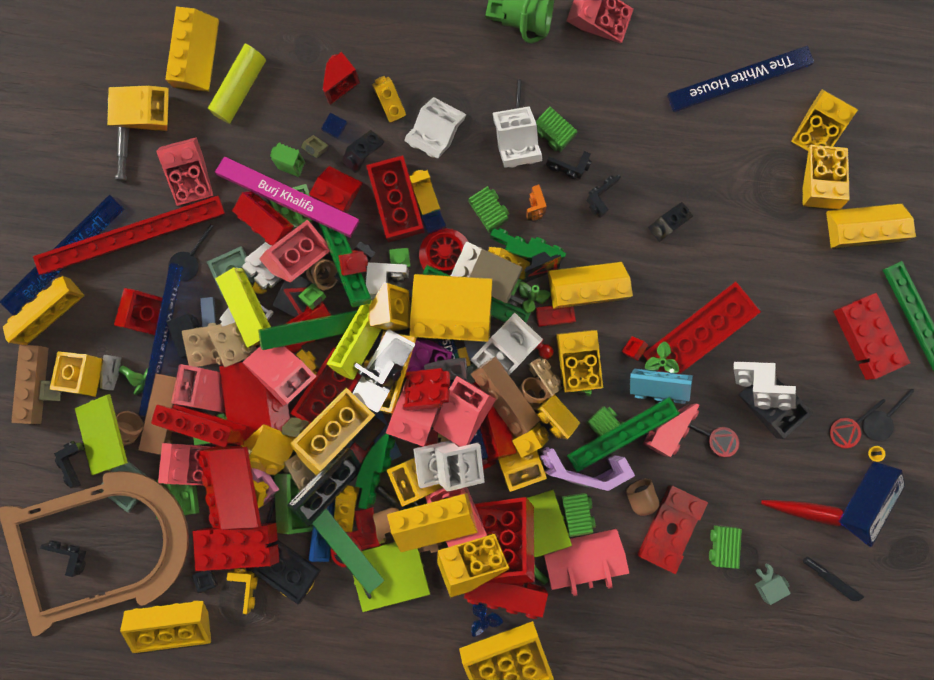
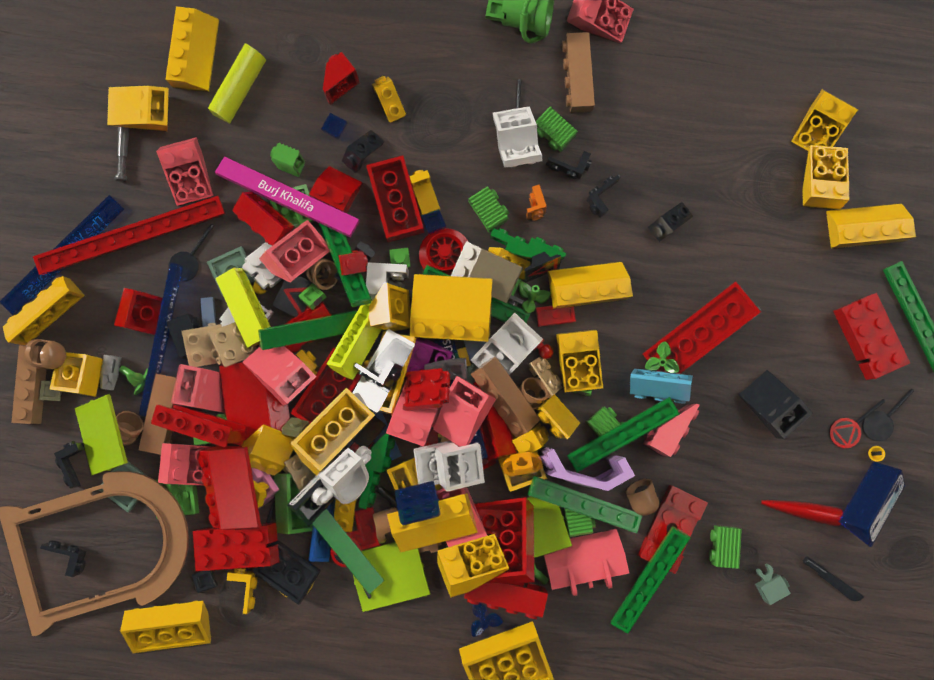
olive plate [301,135,328,158] -> none
white bracket [404,97,466,158] -> none
red plate [622,336,648,361] -> none
clear blue tile [667,45,814,112] -> none
piece [688,424,739,458] -> none
white bracket [734,362,796,410] -> none
none -> medium nougat helmet [25,339,66,369]
none -> white piece [311,446,372,506]
none -> clear blue bracket [395,481,441,525]
none -> light orange bracket [503,452,543,476]
none -> green tile [528,476,642,533]
none -> medium nougat brick [562,32,595,113]
none -> green tile [611,526,690,634]

